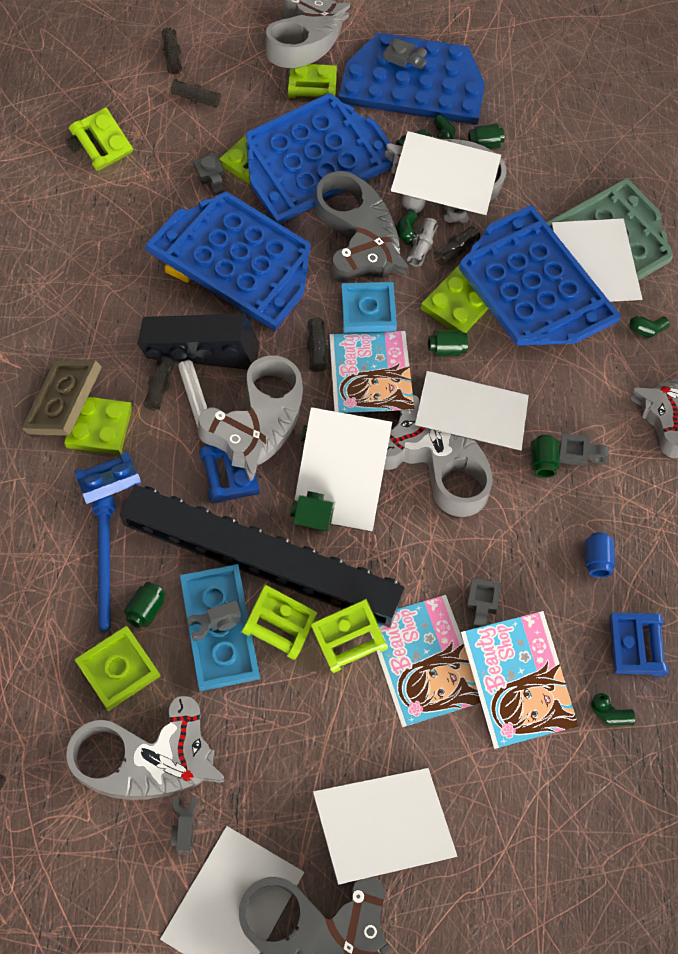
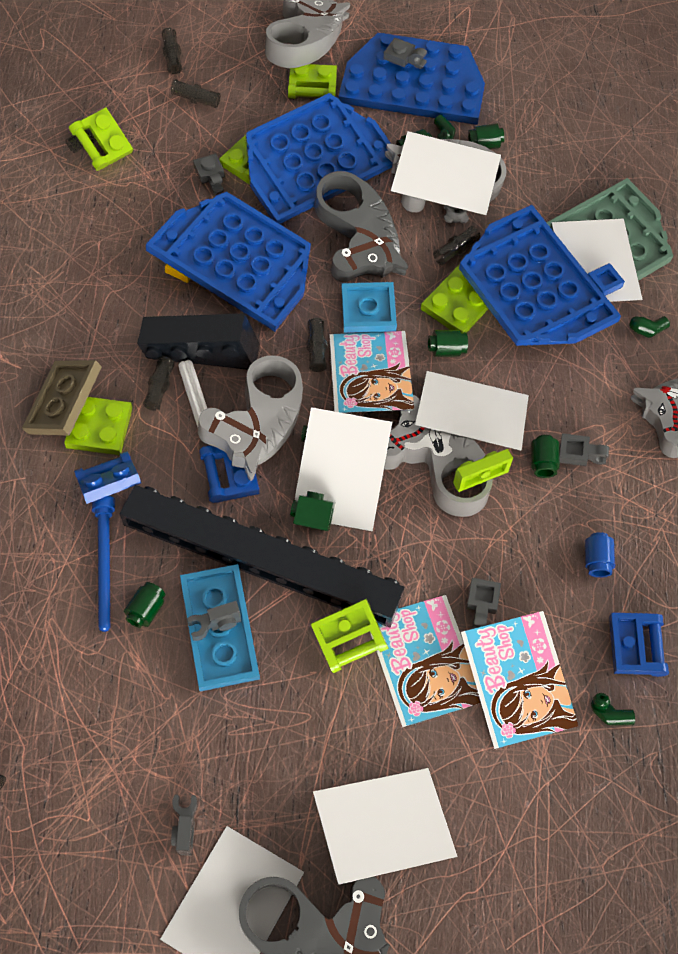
light grey animal [66,696,224,800] -> none
lime plate [74,626,161,711] -> none
lime plate [241,585,317,660] -> none
dark green arm [396,209,418,244] -> none
light grey pin [407,218,438,267] -> none
none -> lime plate [453,449,513,492]
none -> blue plate [588,263,625,296]

